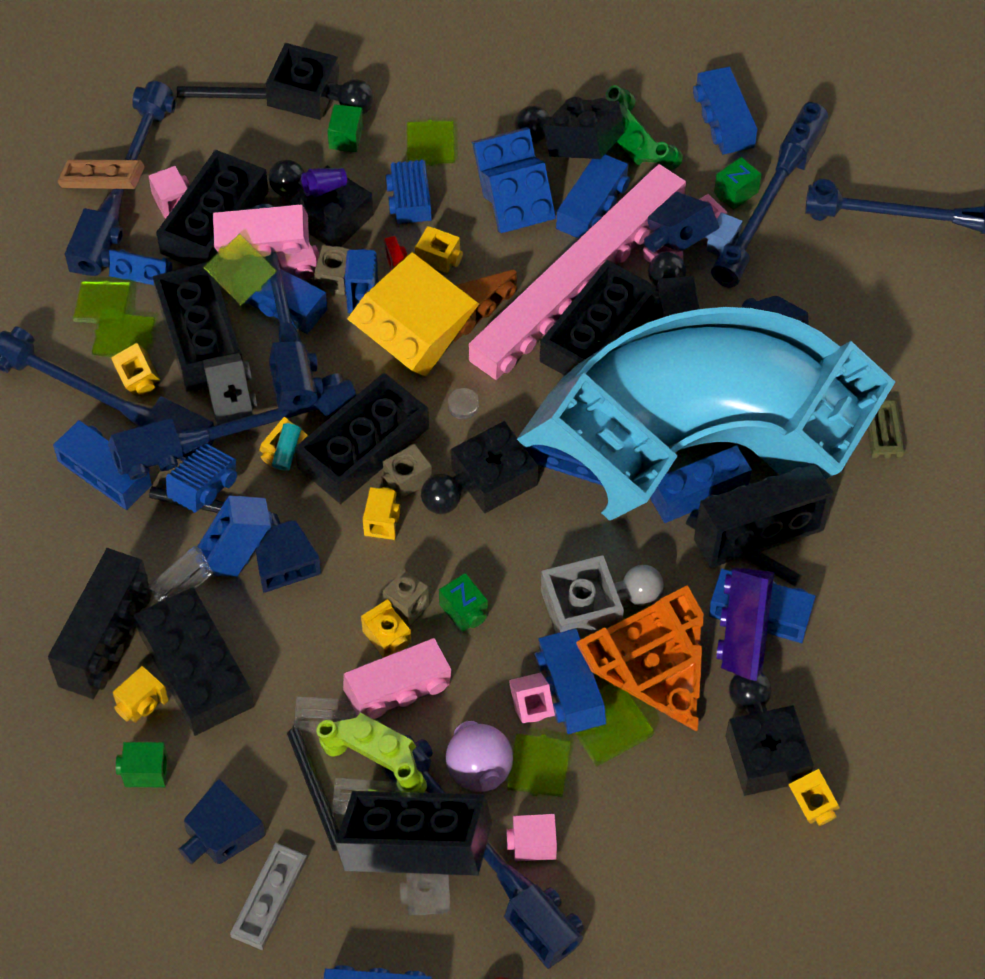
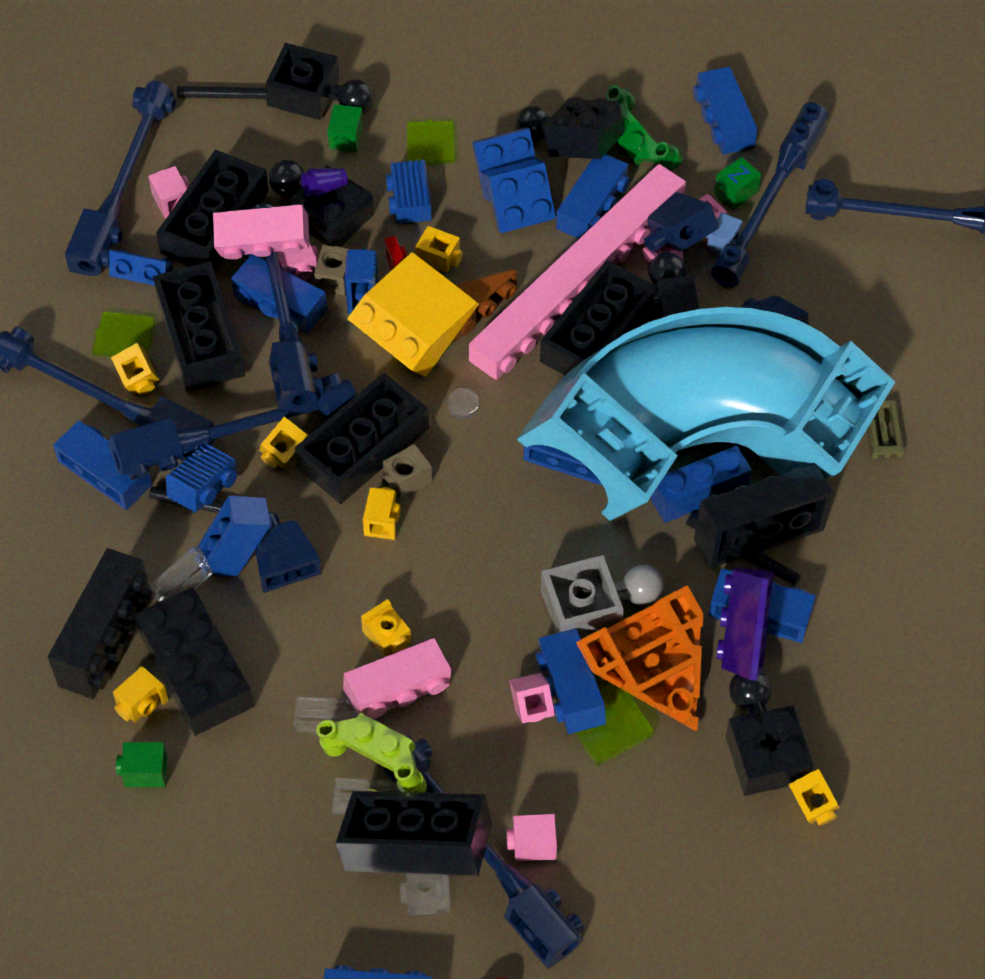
medium nougat tile [57,160,145,189] -> none
clear neon green piece [73,280,131,325] -> none
dark blue torso [178,779,265,864] -> none
dark grey brick [203,353,258,425] -> none
clear neon green piece [204,233,277,305] -> none
light grey tile [230,842,307,950] -> none
teal axle [271,423,301,471] -> none
black bar [287,728,340,851] -> none
dark tan brick [383,569,429,627] -> none
black brick [421,421,538,514] -> none
green brick [439,573,488,632] -> none
lavender brick [446,721,513,792] -> none
clear neon green piece [508,733,571,797] -> none

